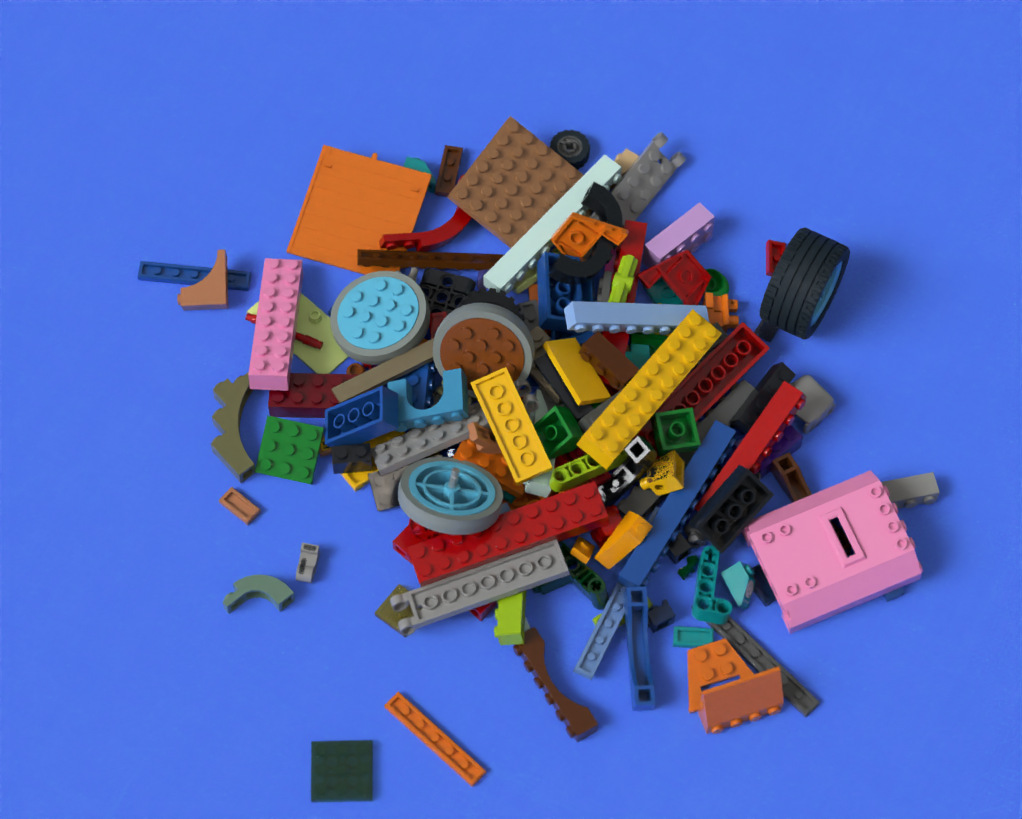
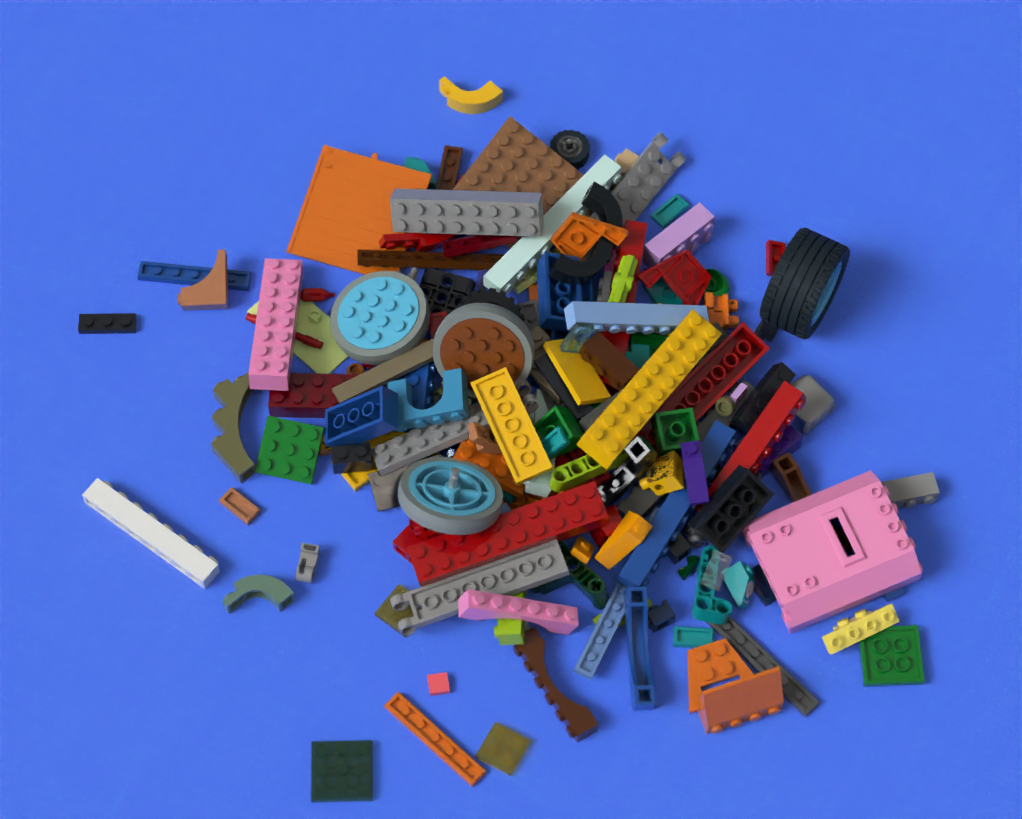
none -> black plate [78,313,137,334]
none -> white brick [82,478,220,589]
none -> red piece [300,288,335,302]
none -> light grey brick [390,189,544,237]
none -> coral tile [427,672,450,696]
none -> yellow arch [439,76,503,114]
none -> dark red plate [443,235,518,258]
none -> bright pink arch [458,589,579,635]
none -> clear yellow plate [475,722,531,777]
none -> teal tile [540,426,570,460]
none -> clear light blue tile [559,322,595,353]
none -> teal tile [650,193,690,230]
none -> dark purple slope [680,440,709,506]
none -> clear tile [700,550,733,591]
none -> olive tile [715,396,736,416]
none -> lavender tile [730,382,748,406]
none -> light yellow bracket [822,604,899,655]
none -> green plate [859,625,925,687]

